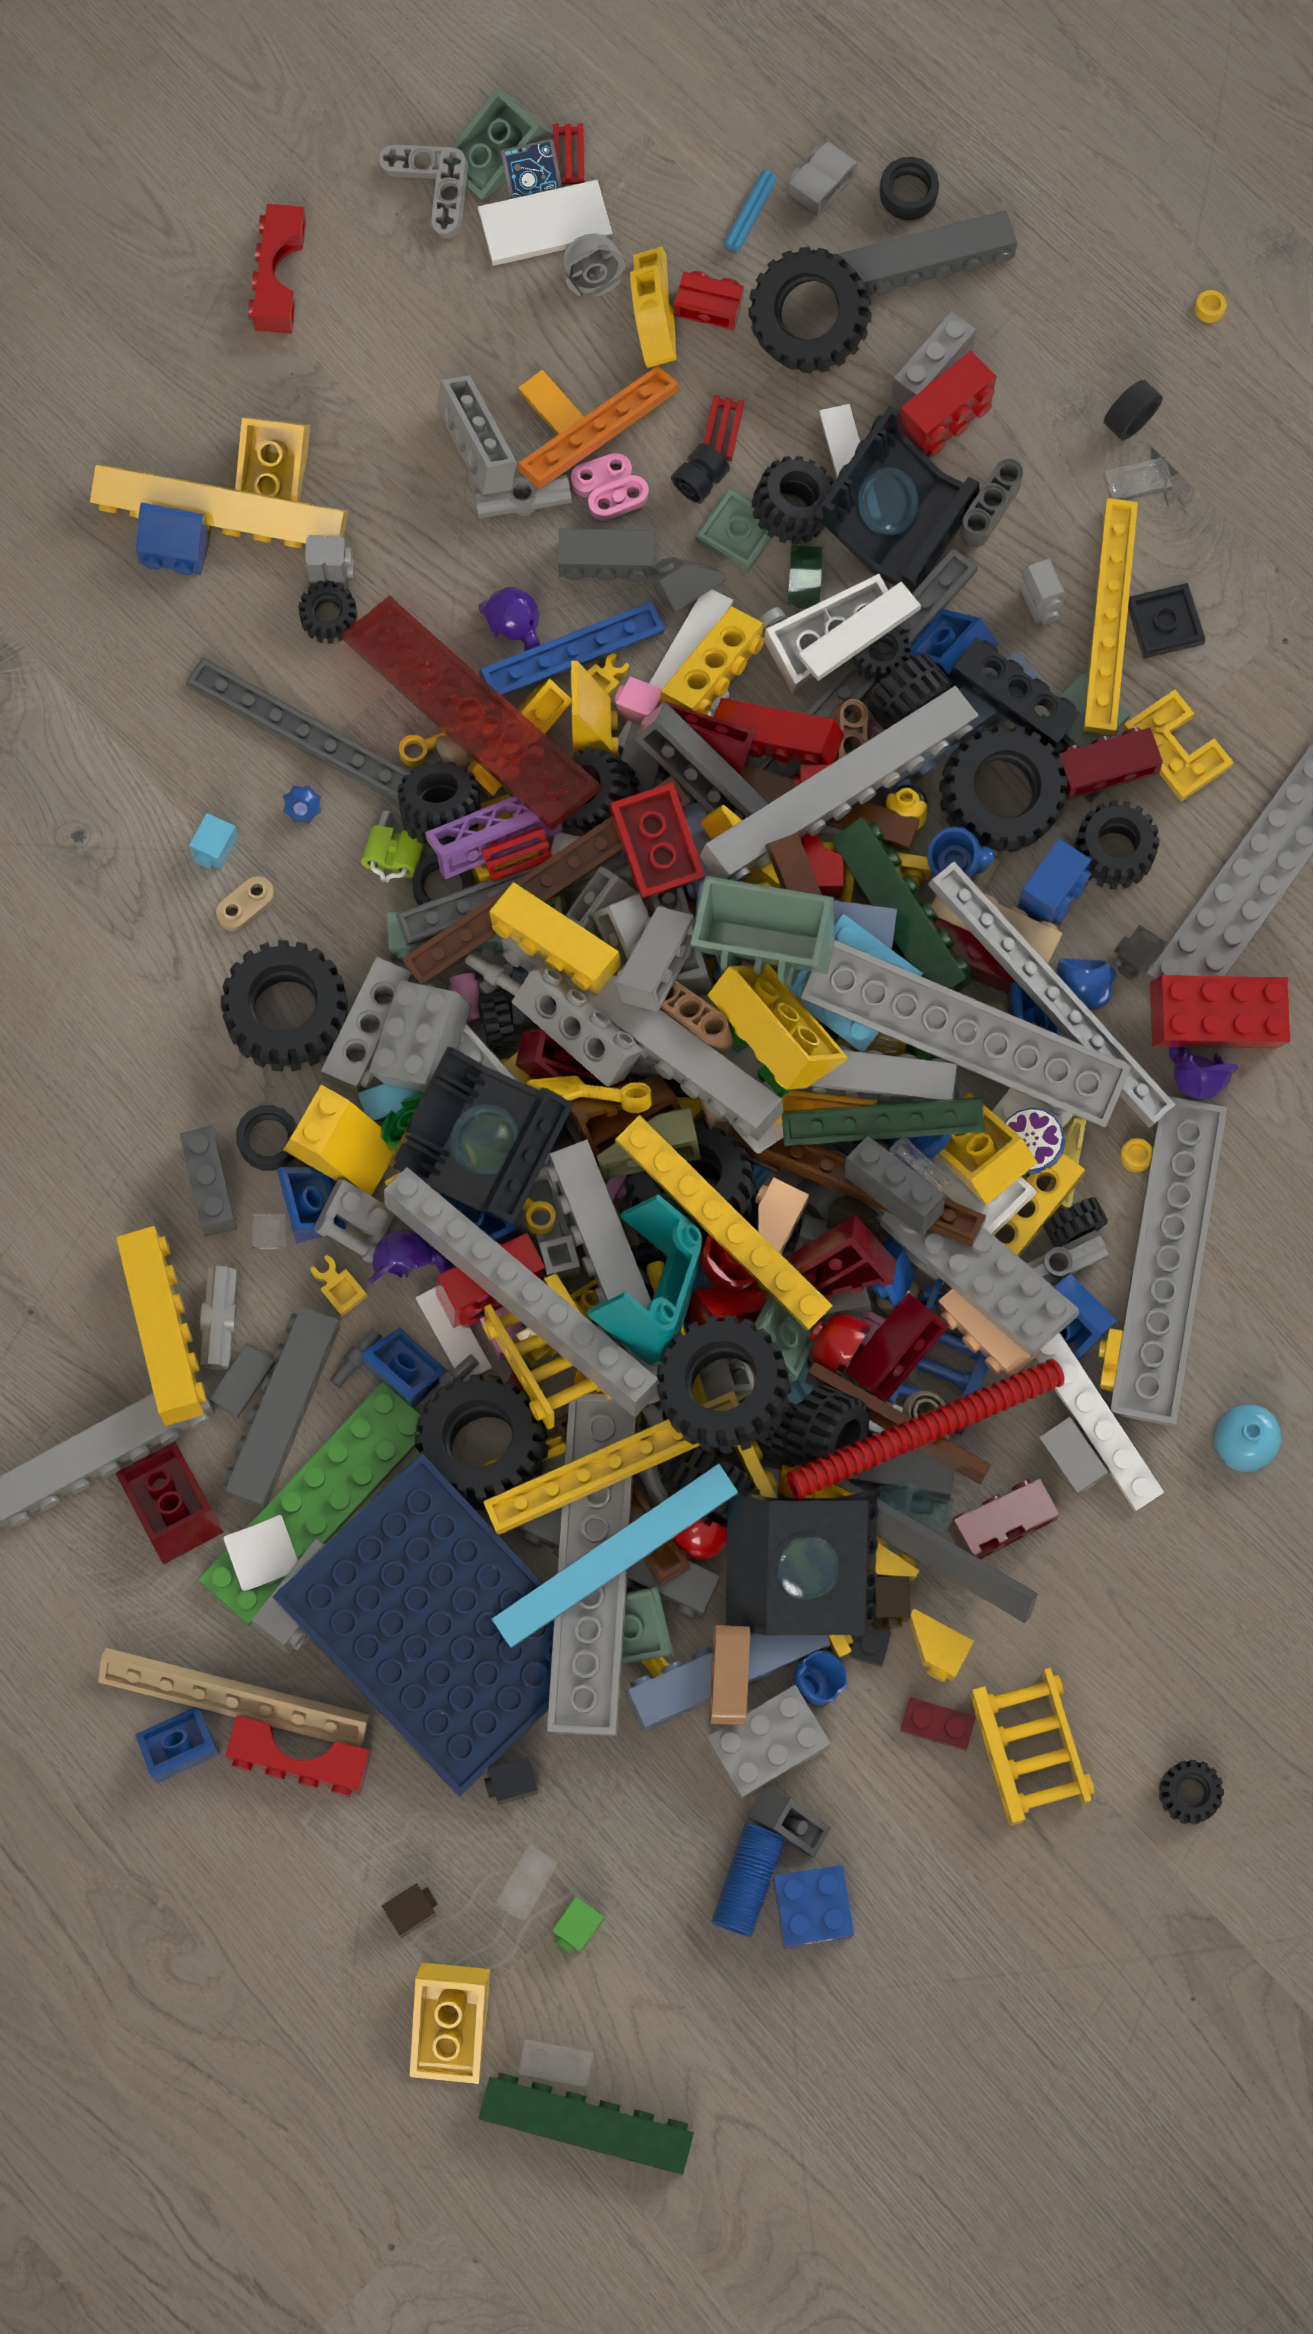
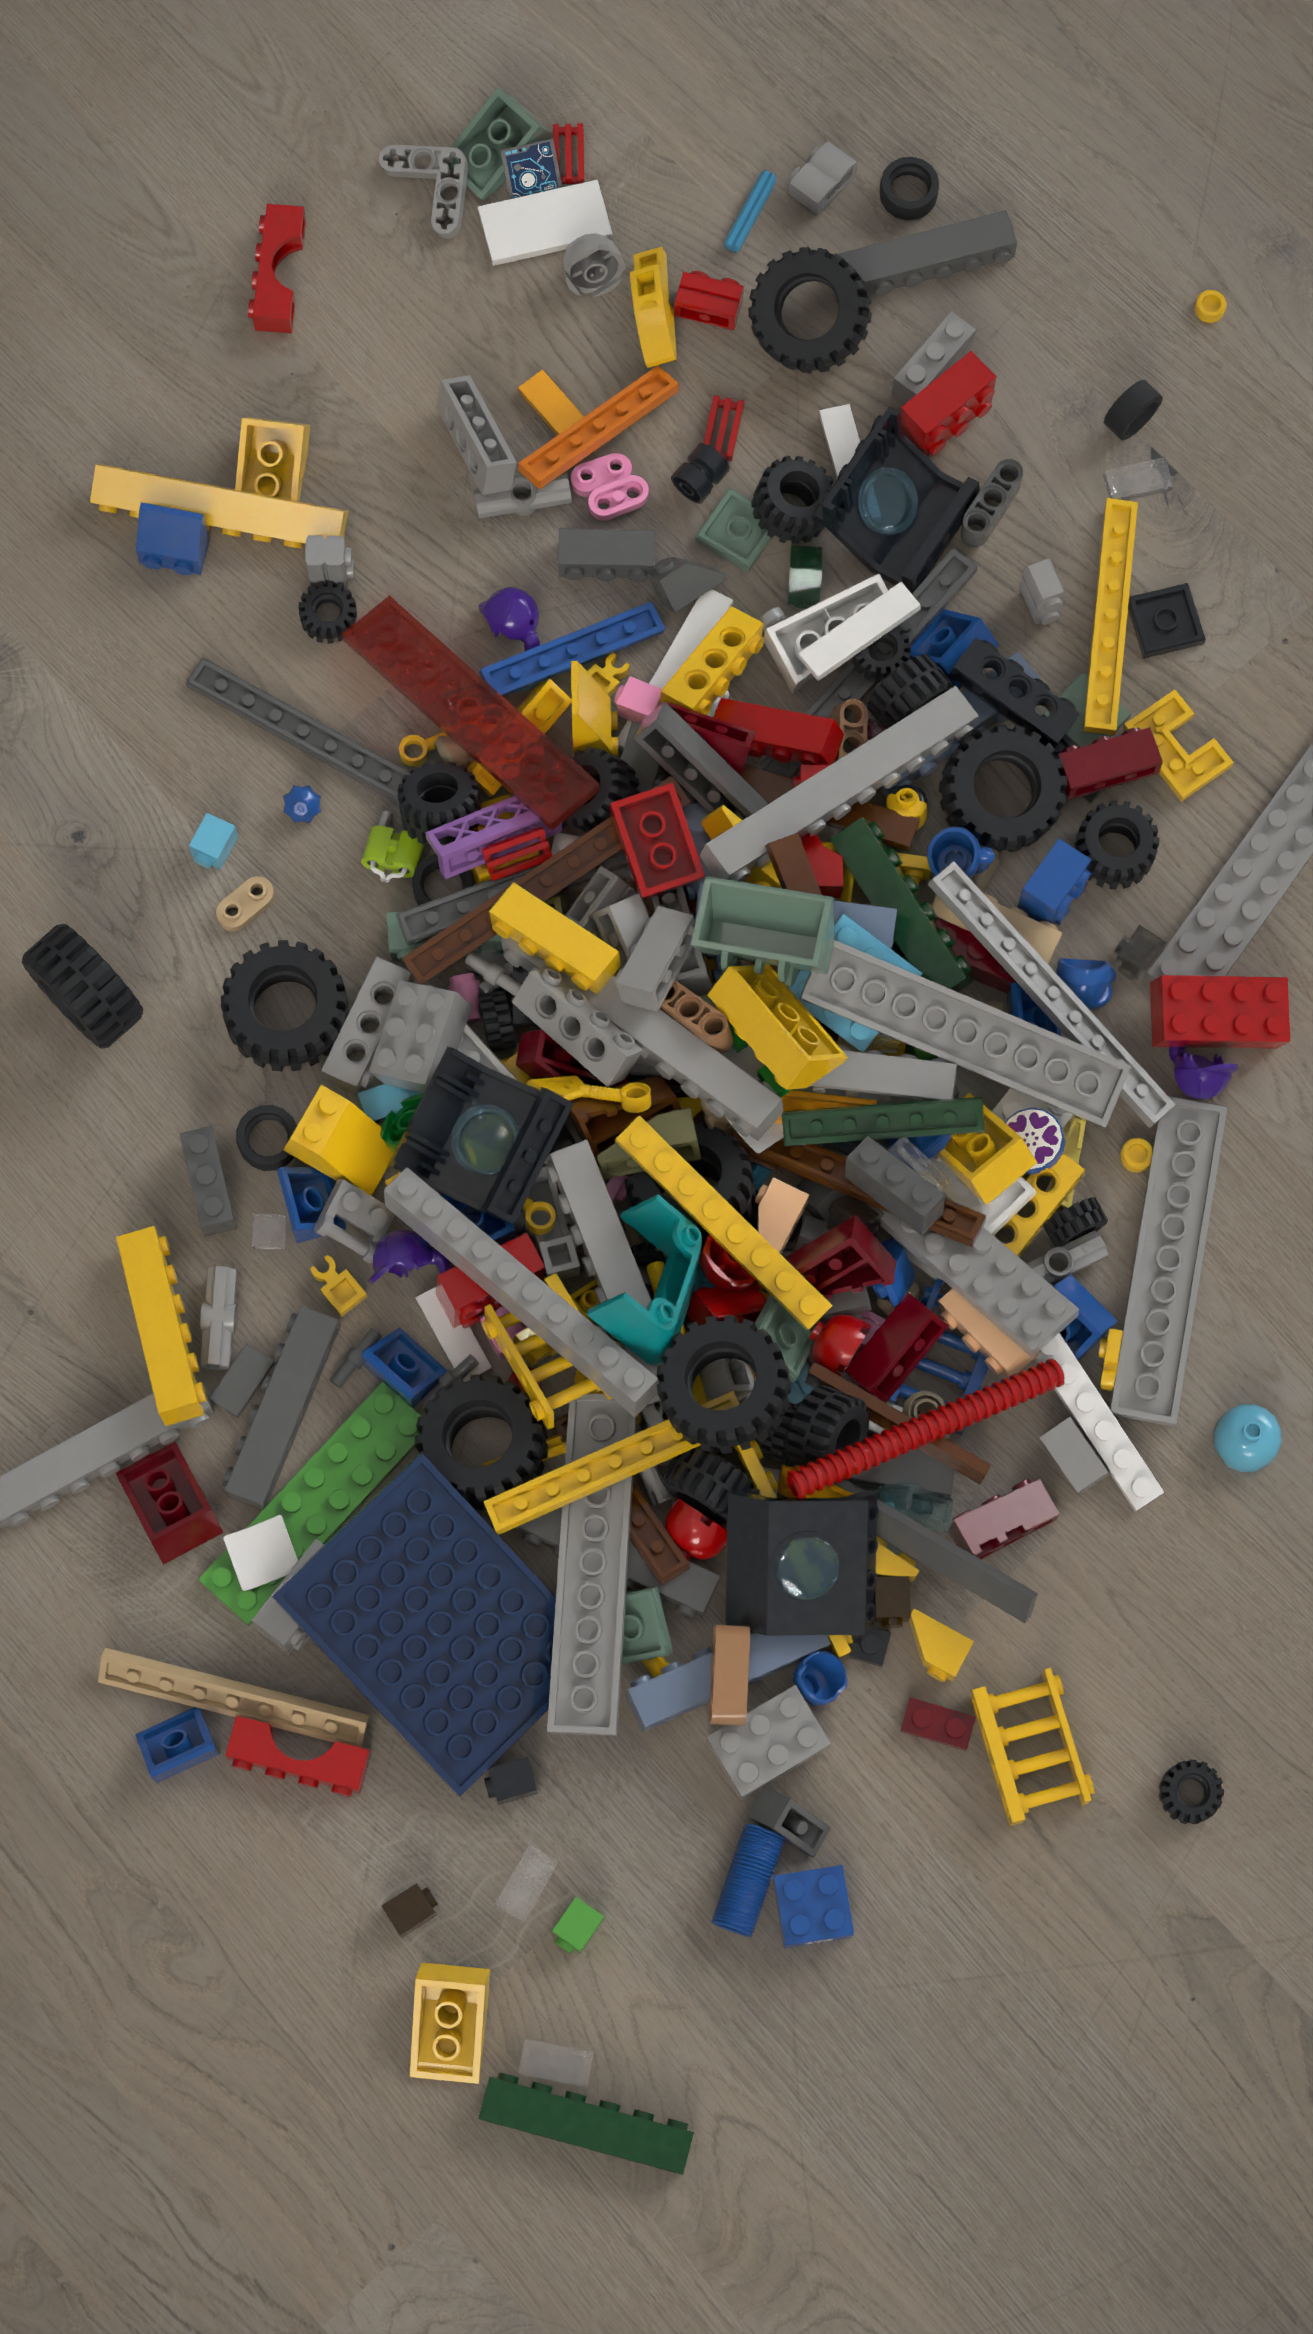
medium azure tile [492,1464,739,1648] -> none
none -> black tyre [22,924,143,1049]

